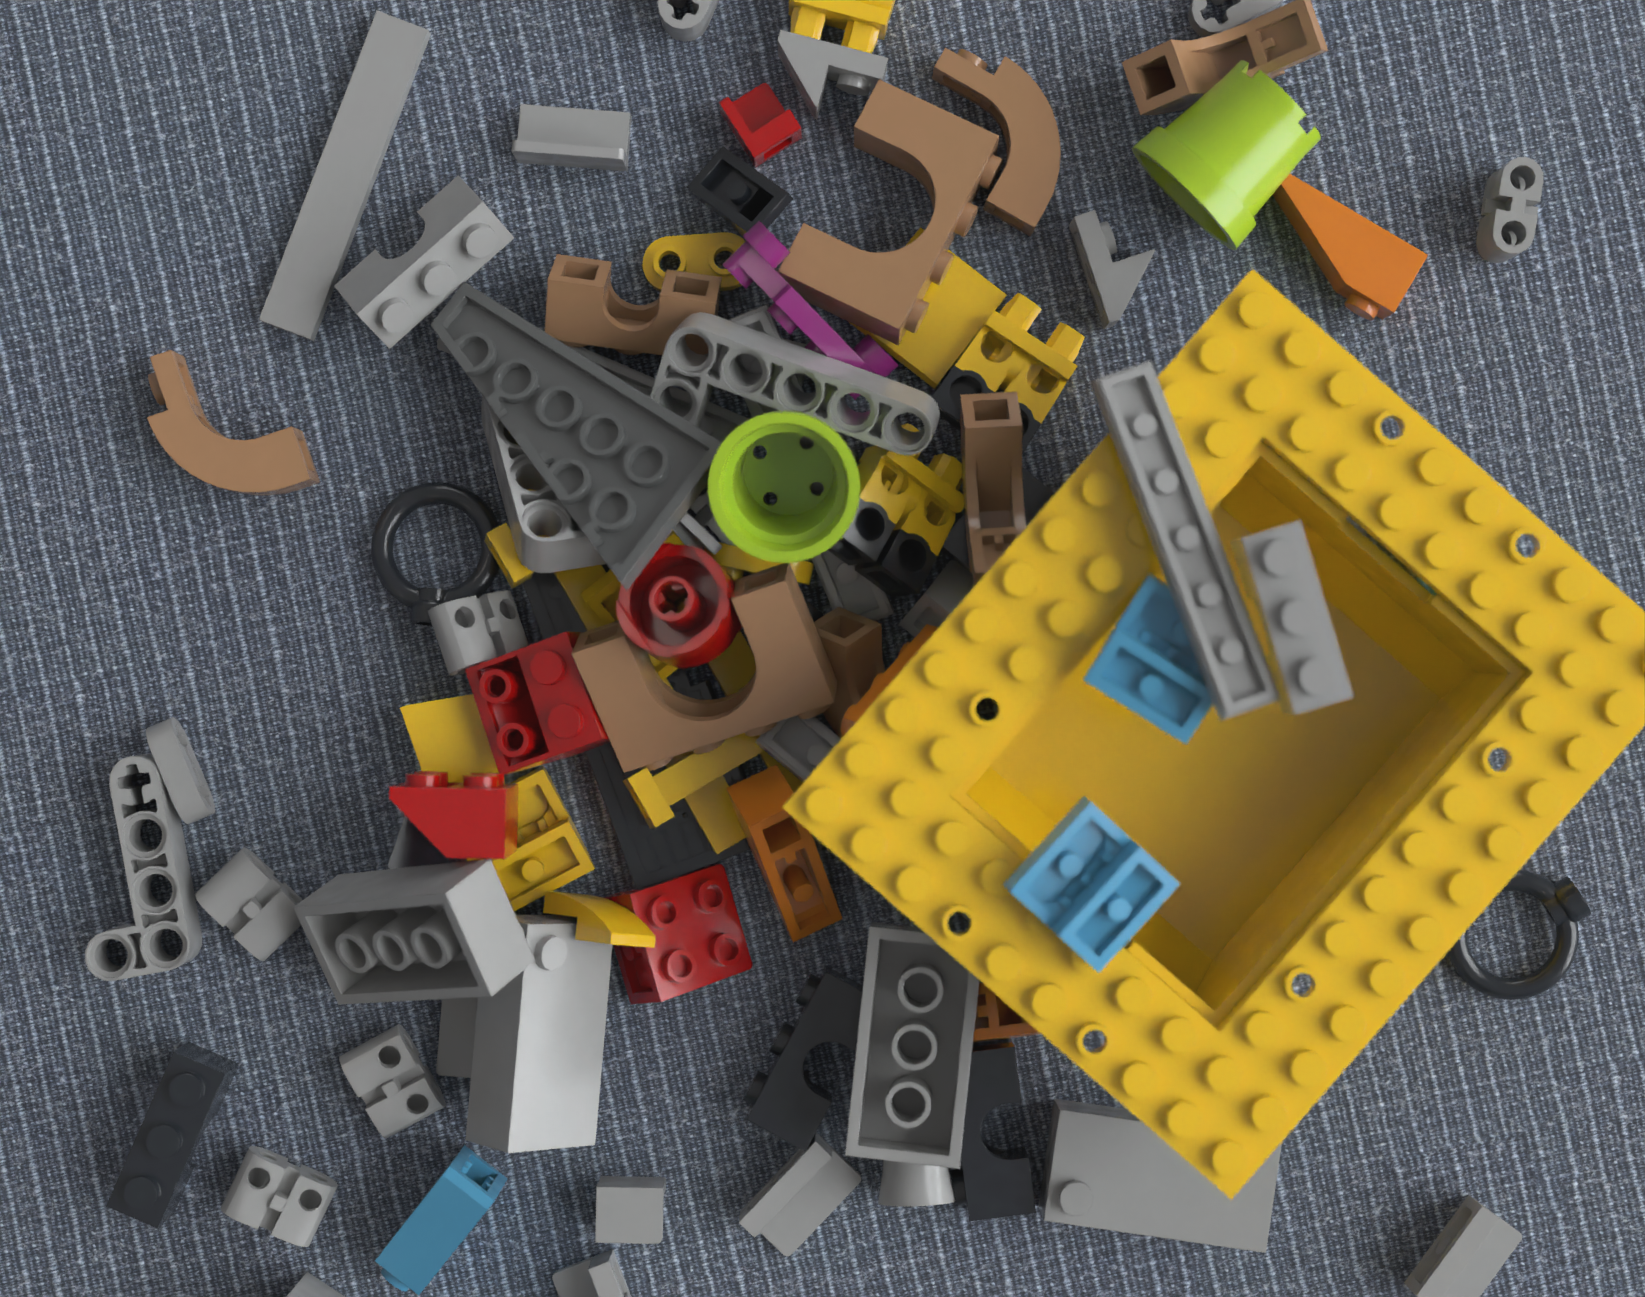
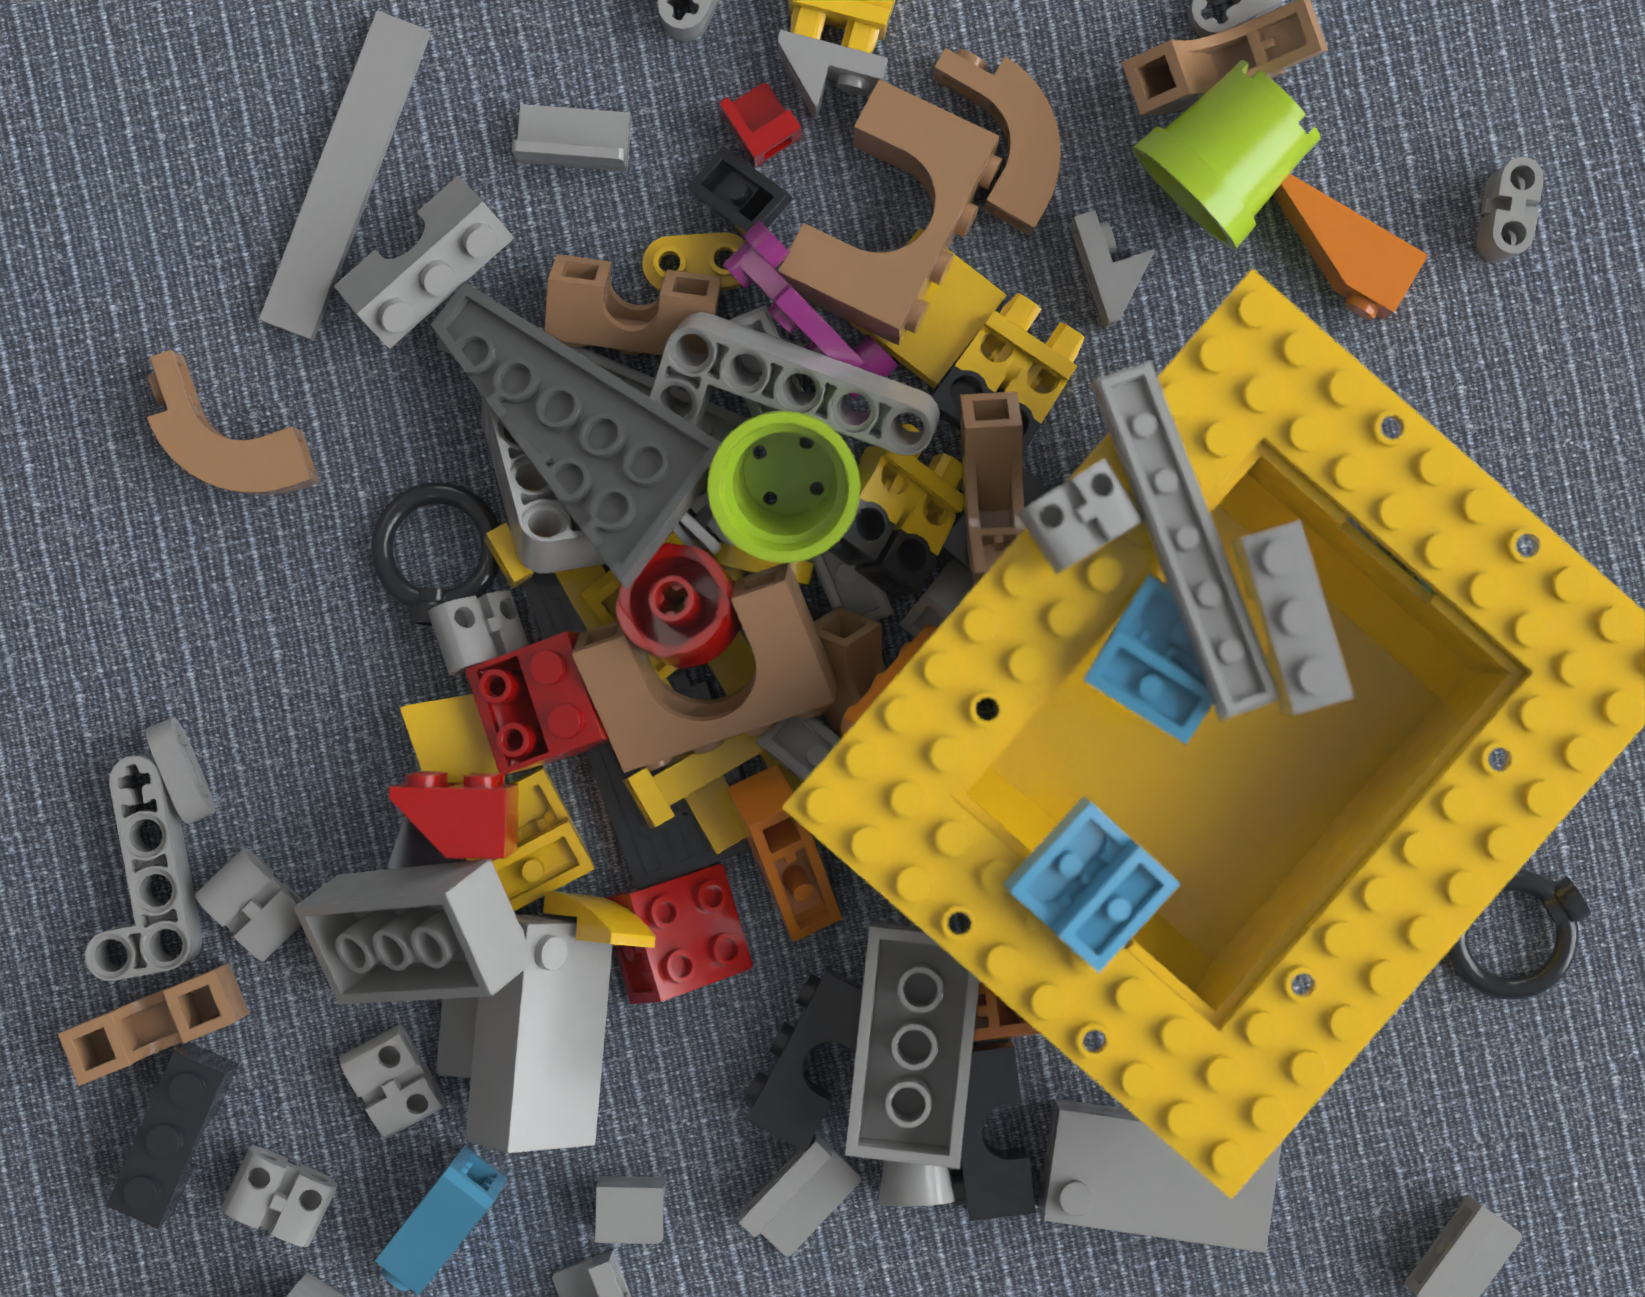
none -> medium nougat arch [58,962,250,1086]
none -> light grey piece [1017,458,1143,575]

